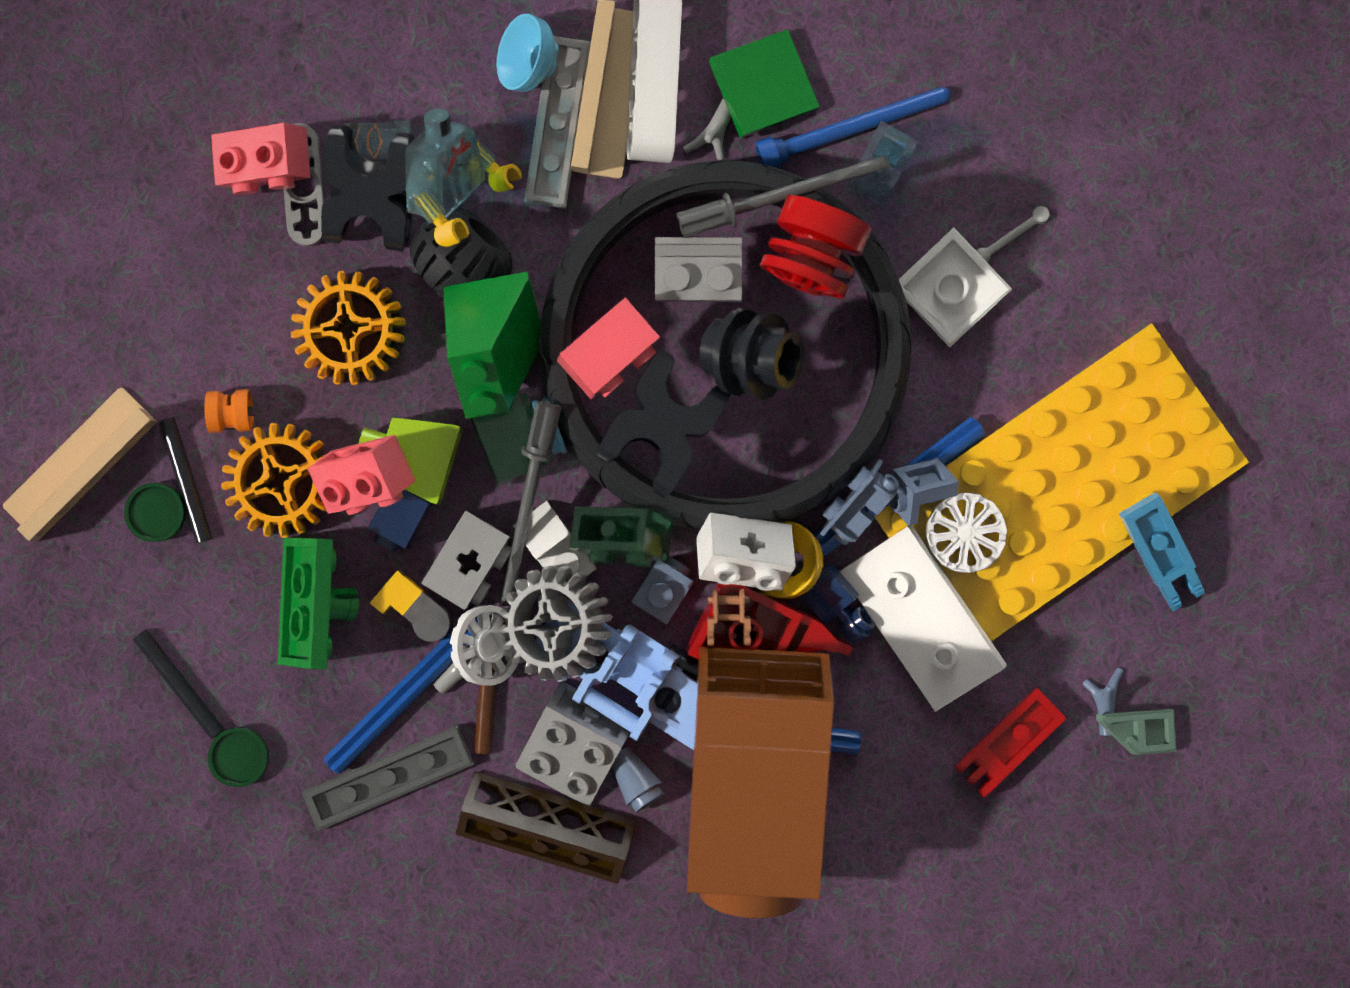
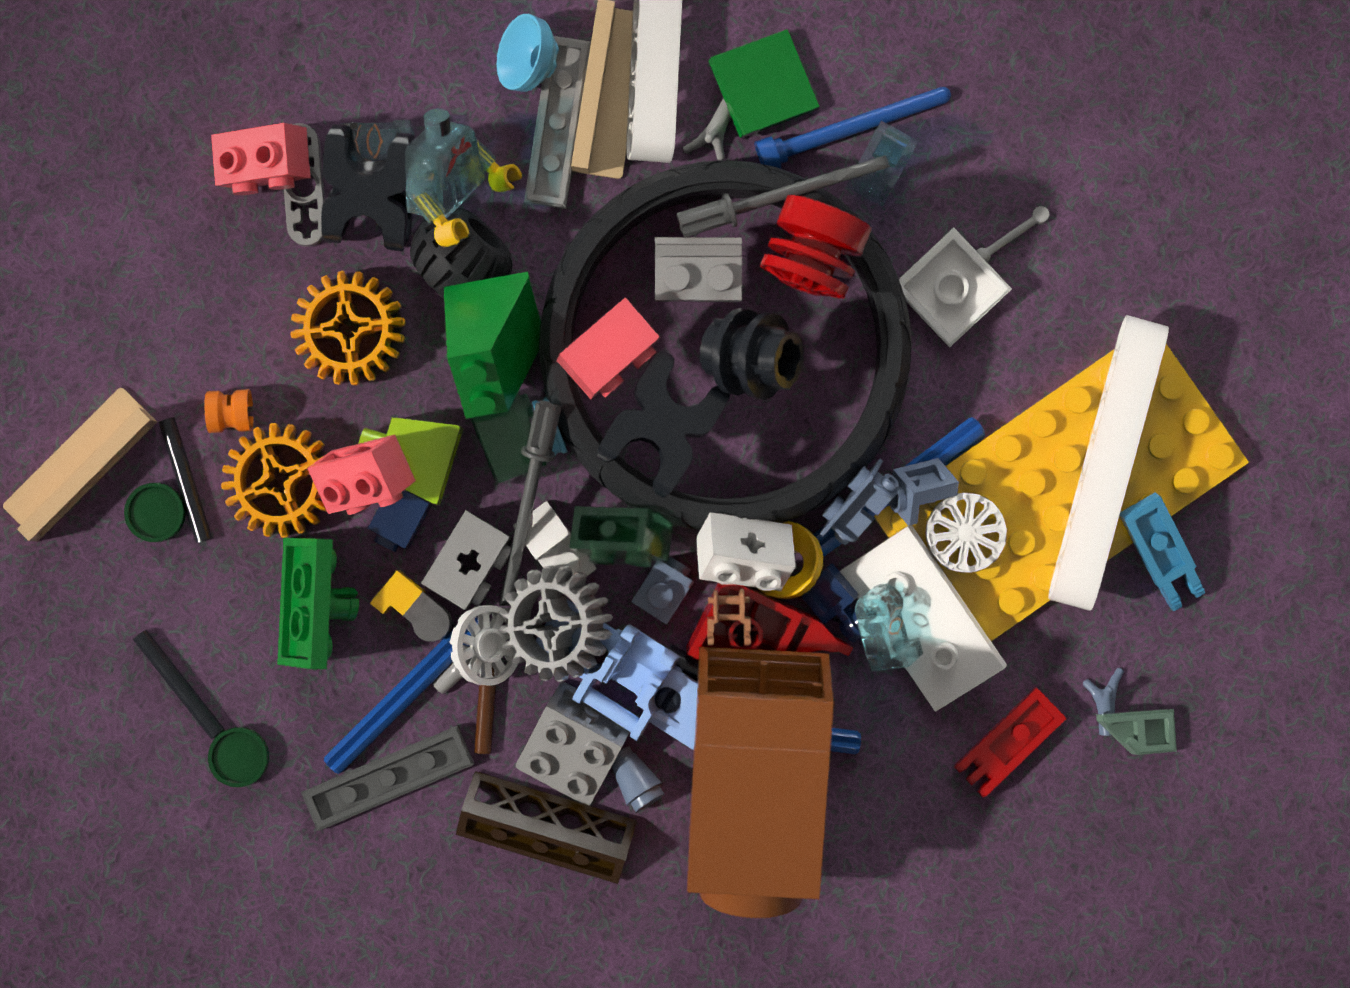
none -> clear light blue leg [855,584,924,671]
none -> white beam [1048,315,1169,611]

